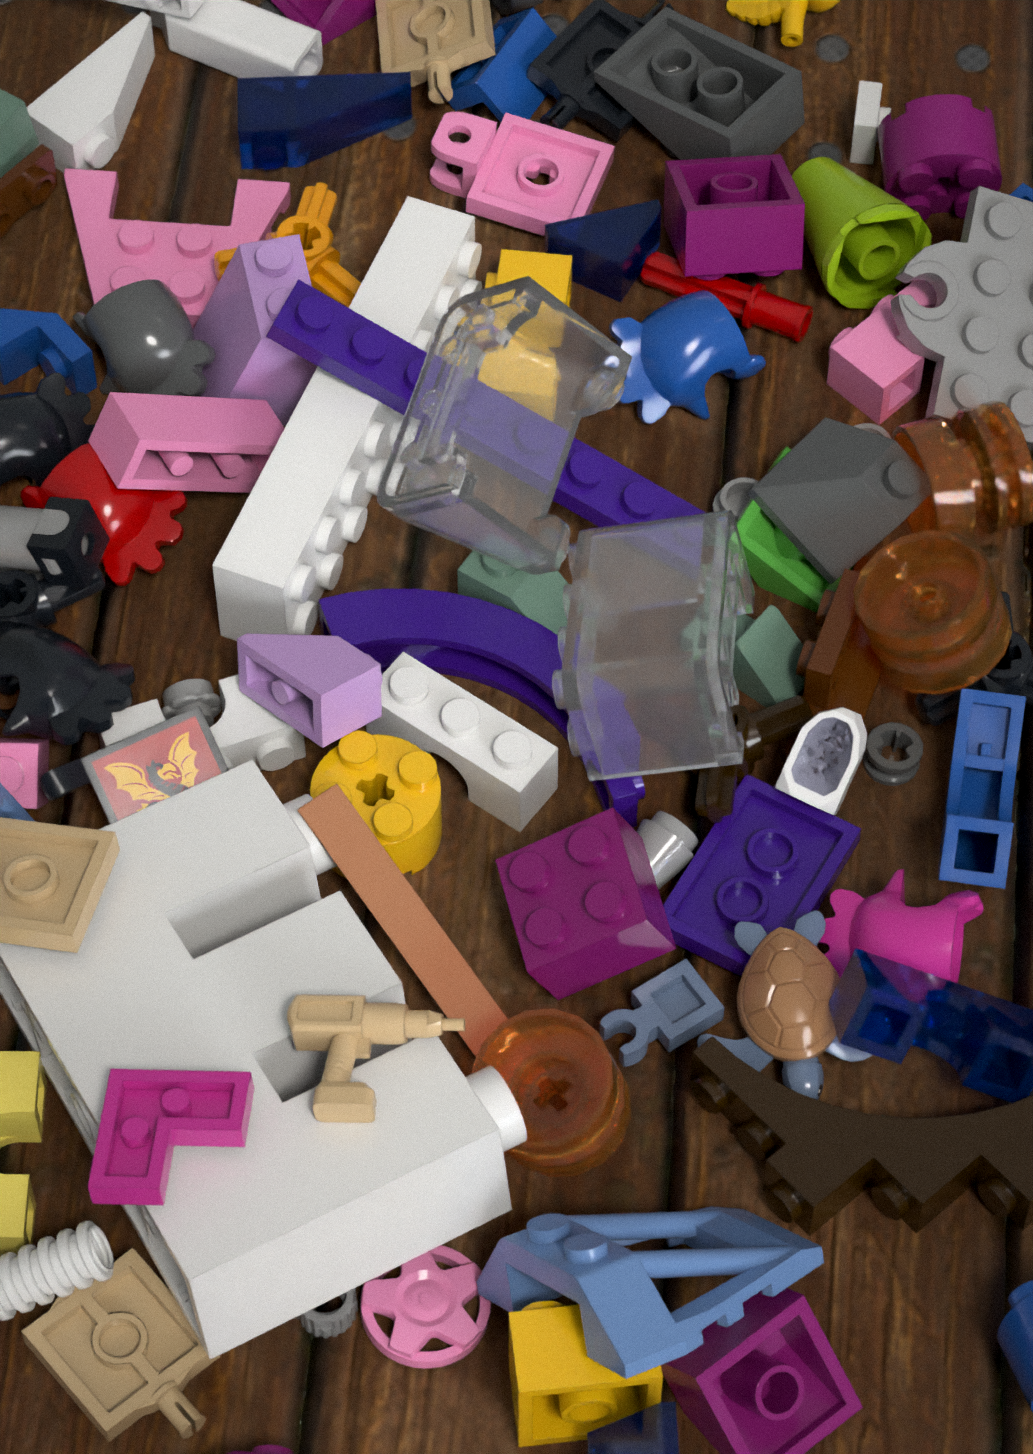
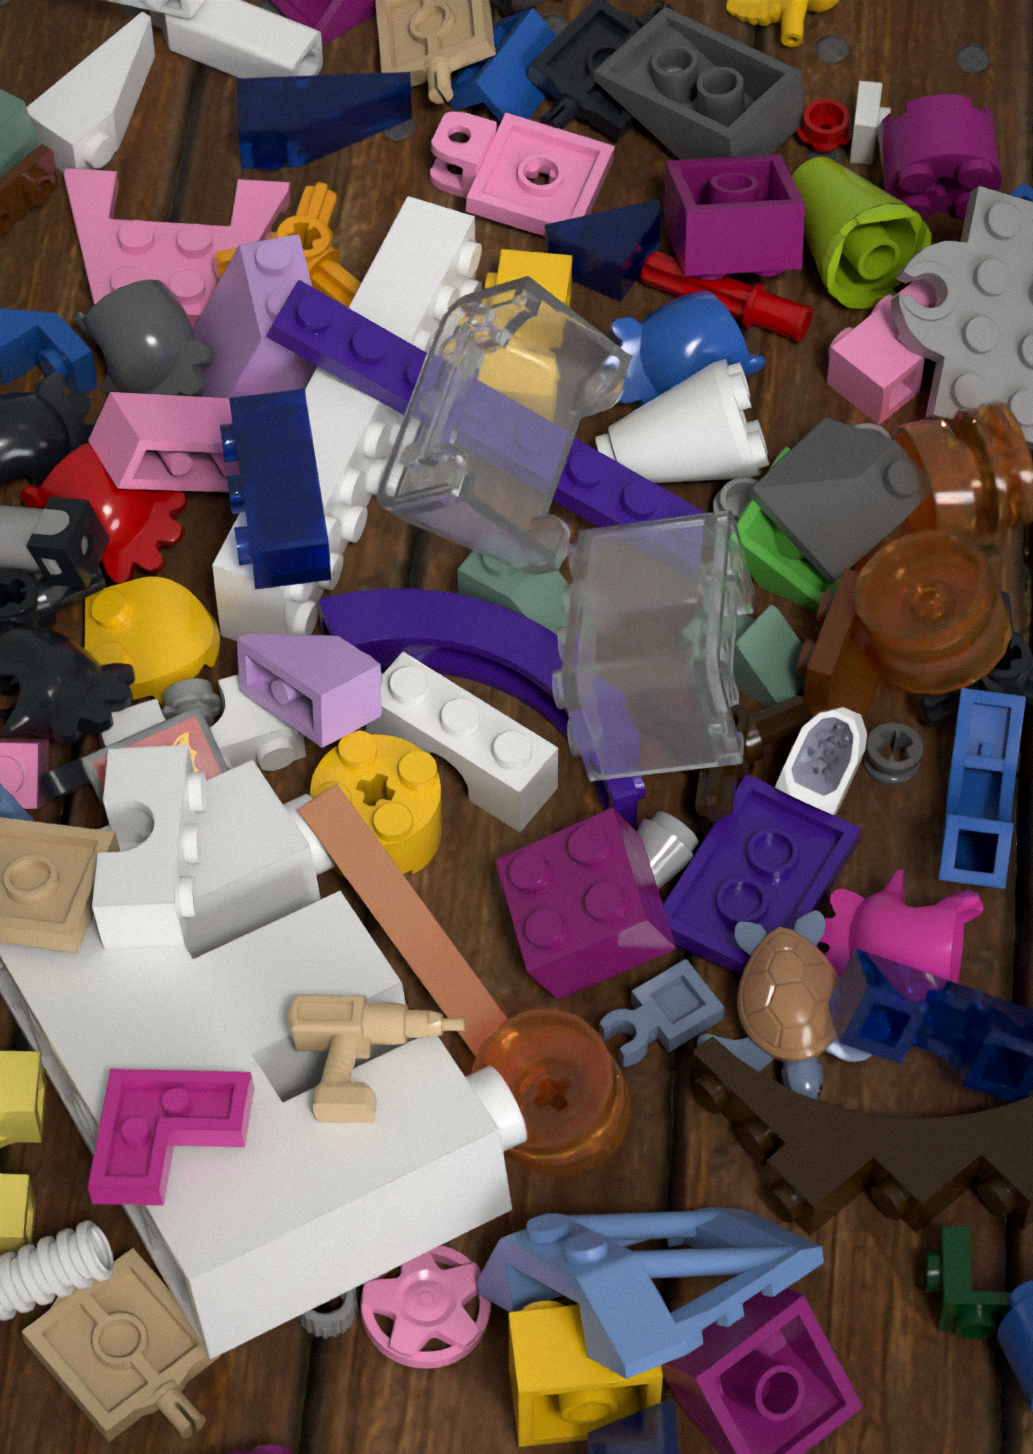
none -> yellow slope [85,577,220,707]
none -> white arch [92,745,207,949]
none -> clear blue brick [220,389,332,590]
none -> white cone [595,359,769,483]
none -> red plate [797,99,854,152]
none -> dark green bracket [924,1226,1012,1340]

